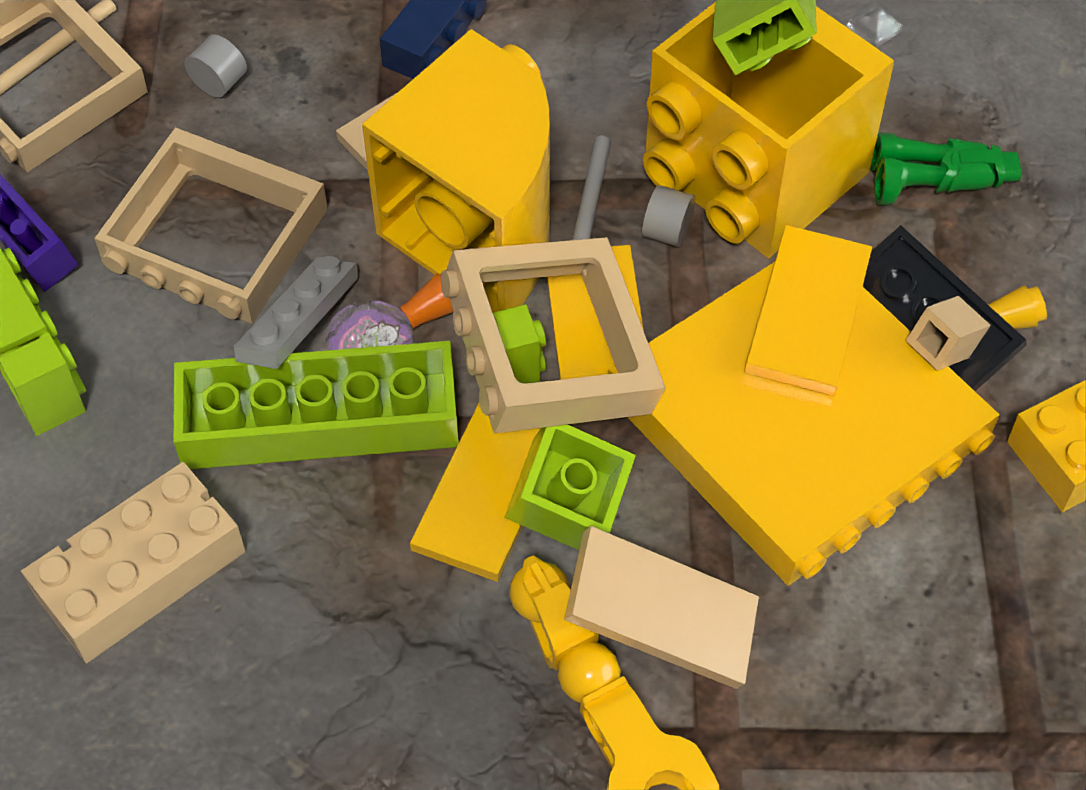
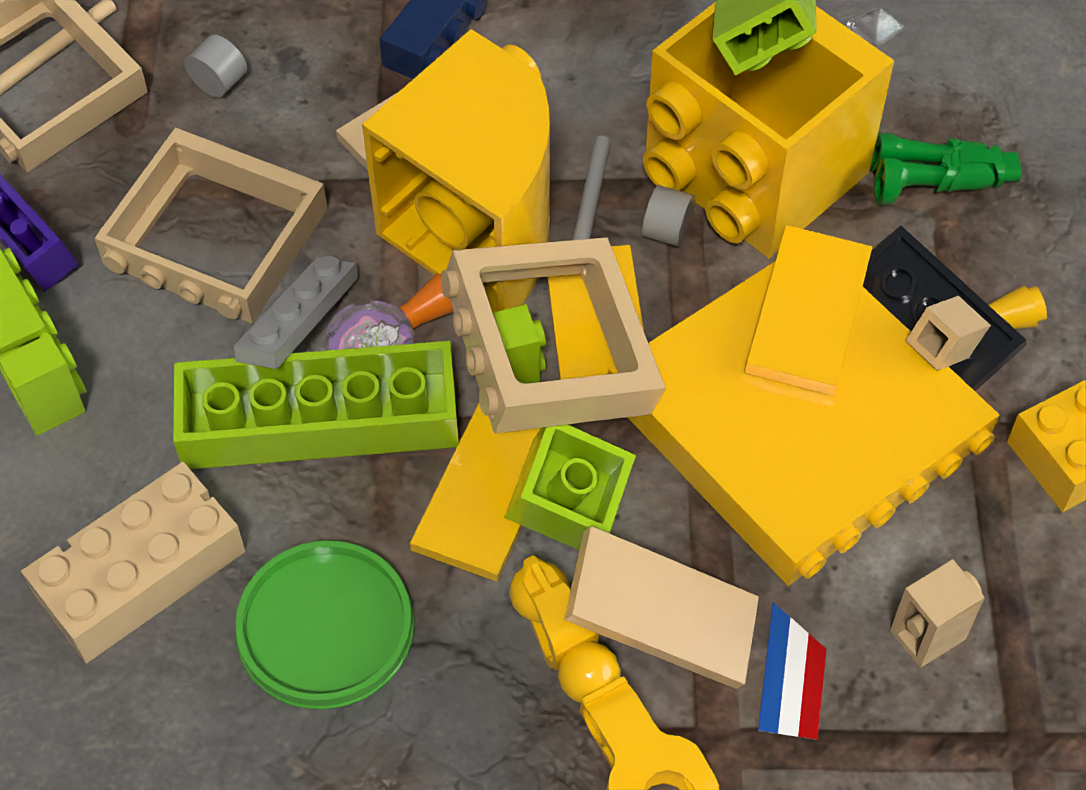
none -> bright green brick [235,540,415,710]
none -> sticker [758,602,827,740]
none -> tan brick [890,559,985,668]

